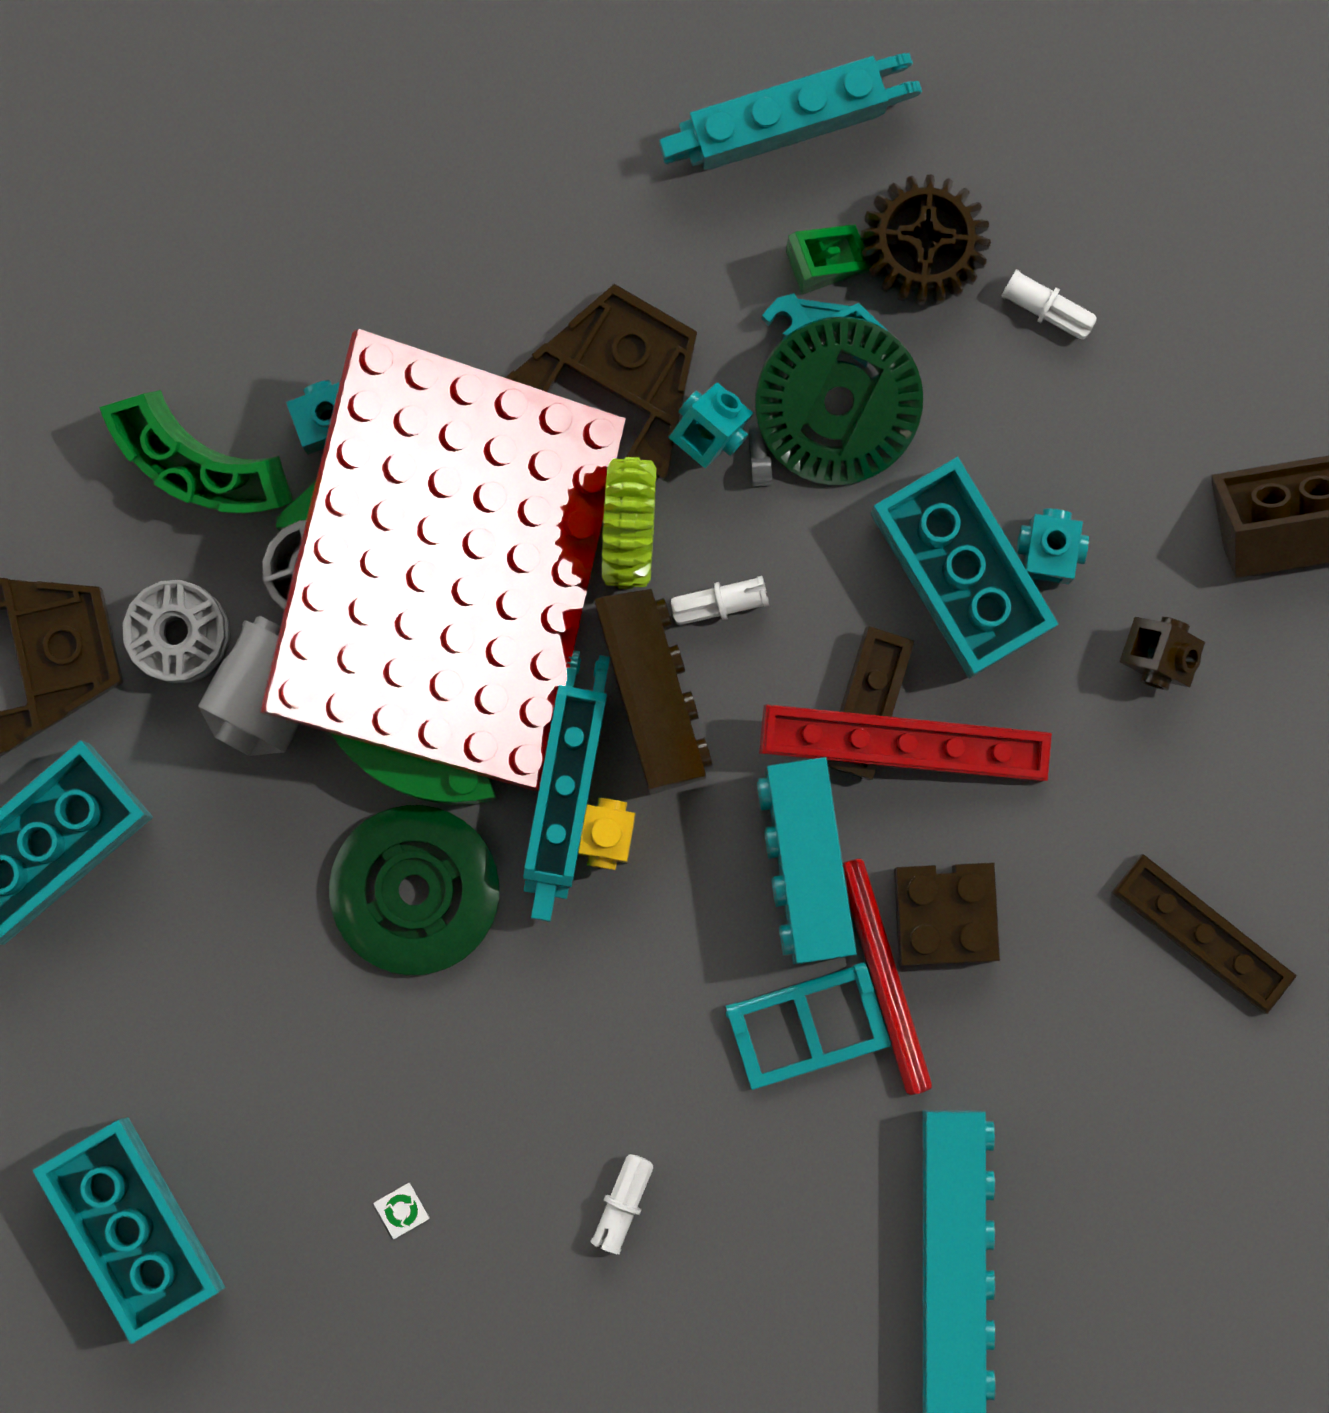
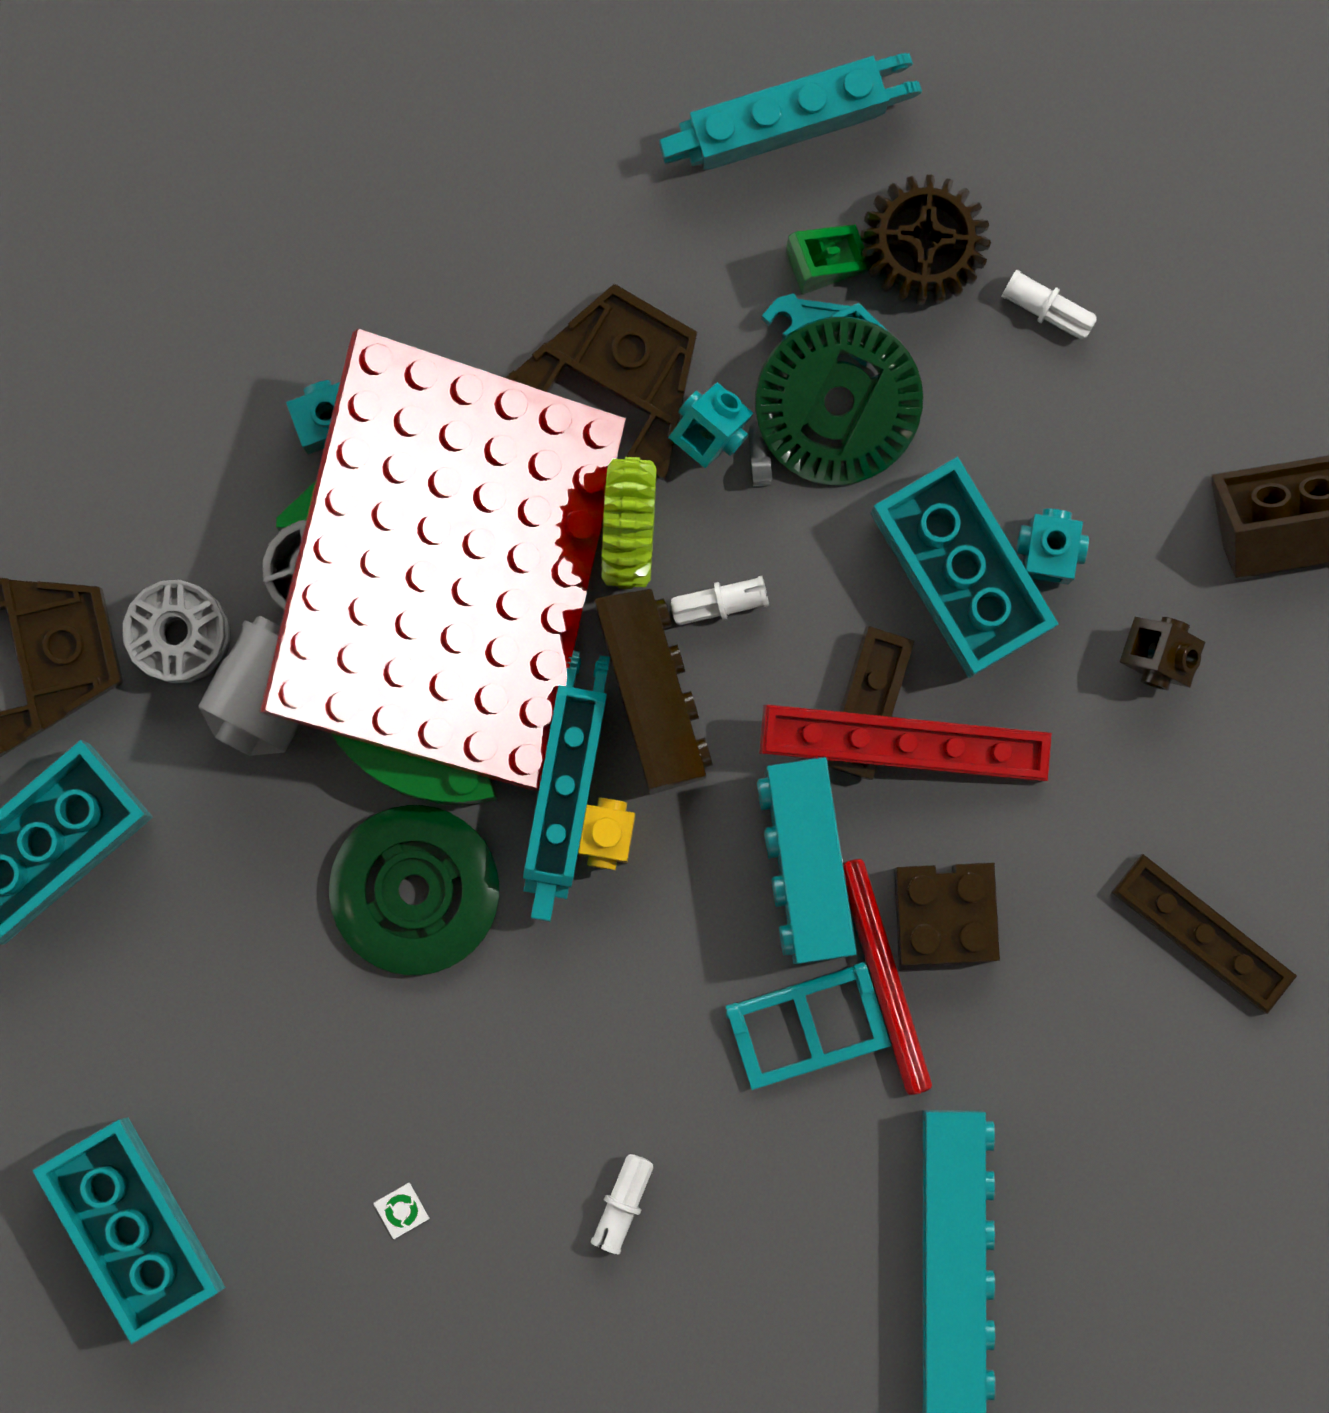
green brick [99,390,293,513] -> none

